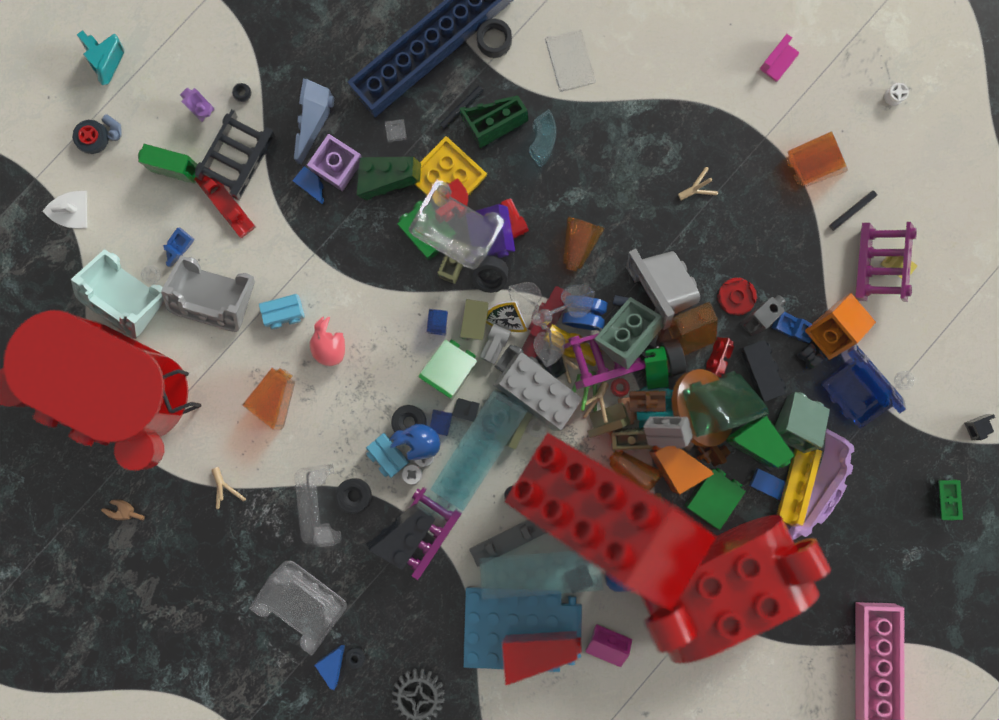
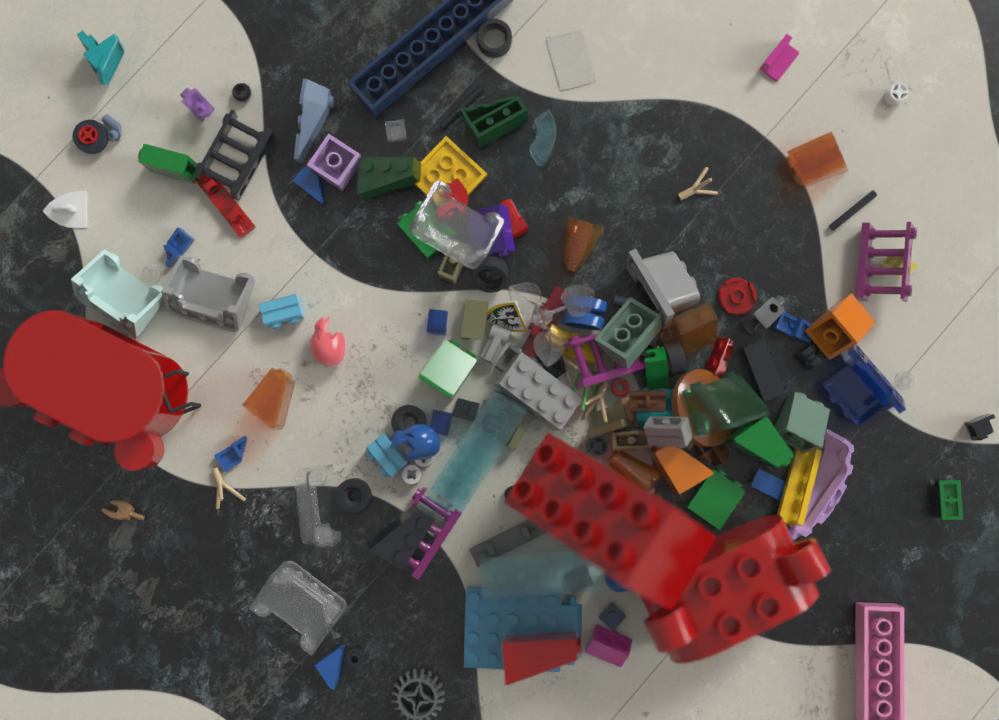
none -> blue slope [214,435,247,472]
none -> black wheel [587,437,608,456]
none -> dark blue plate [598,603,626,632]

